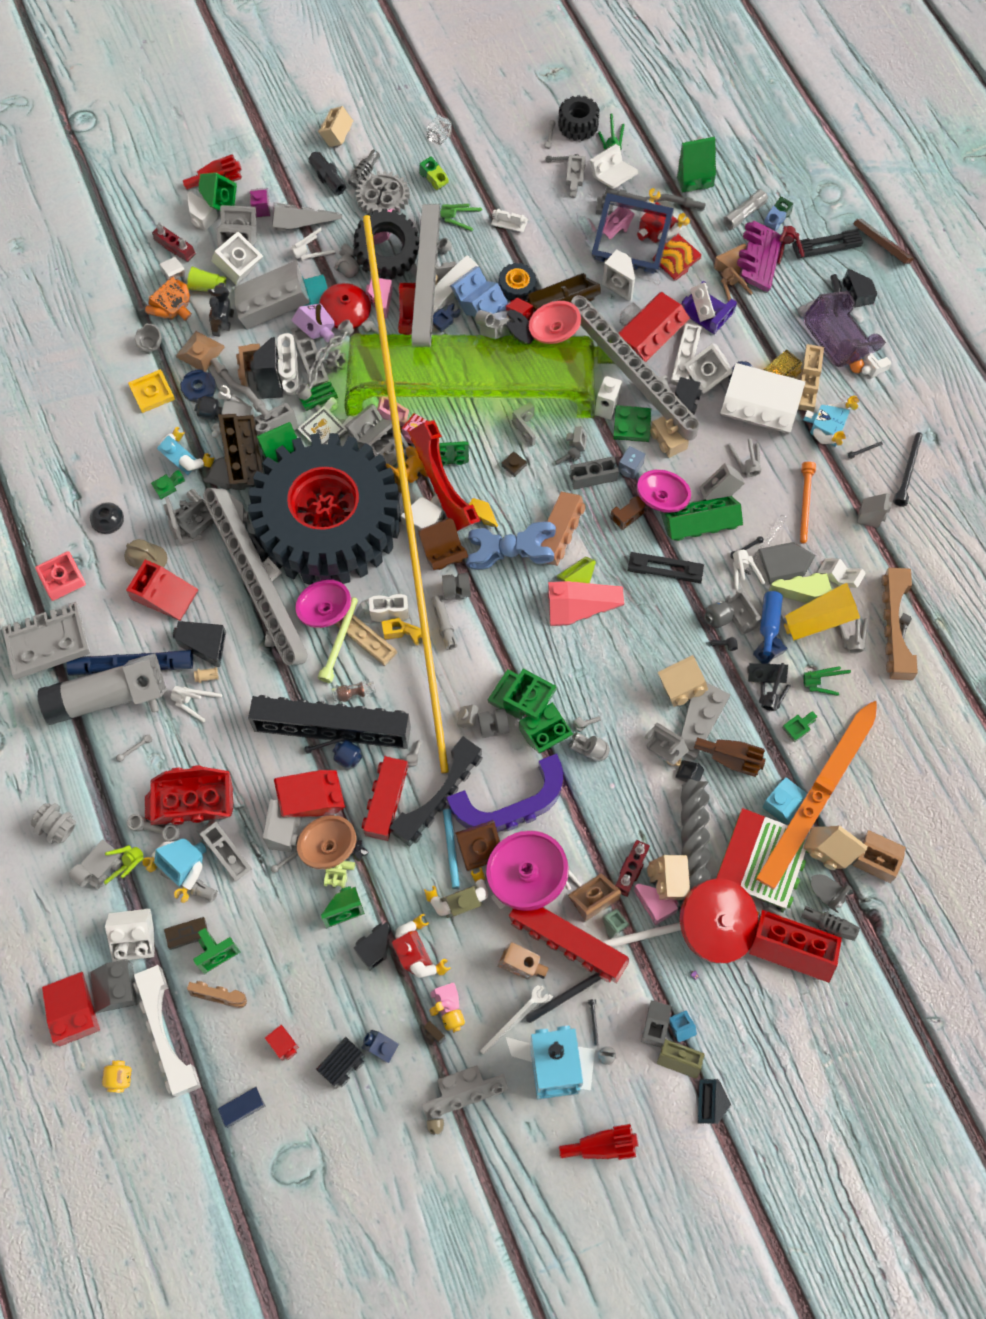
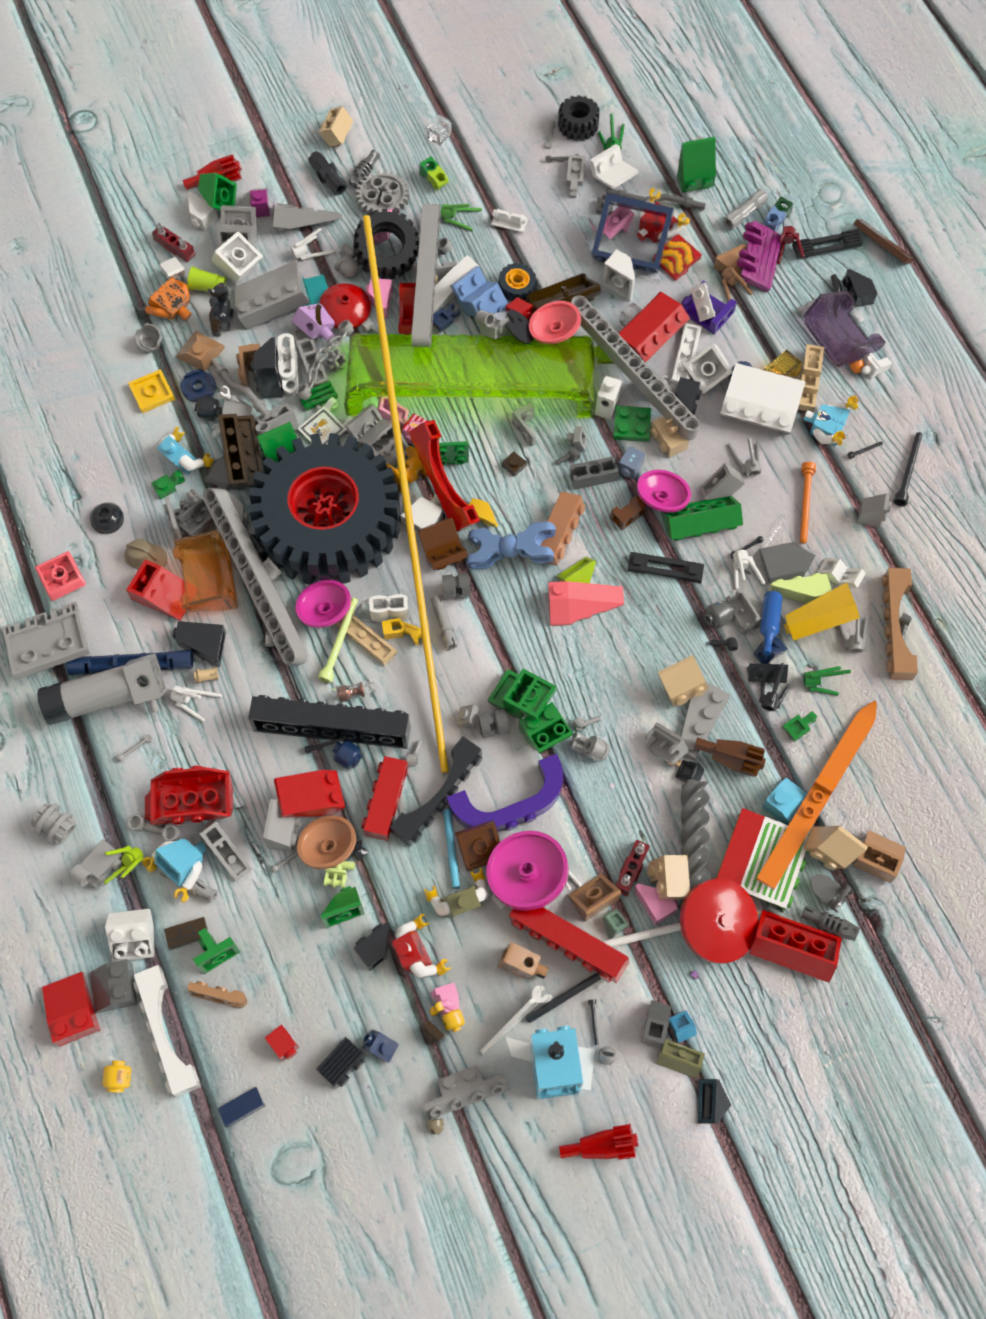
none -> clear orange windscreen [173,530,238,612]

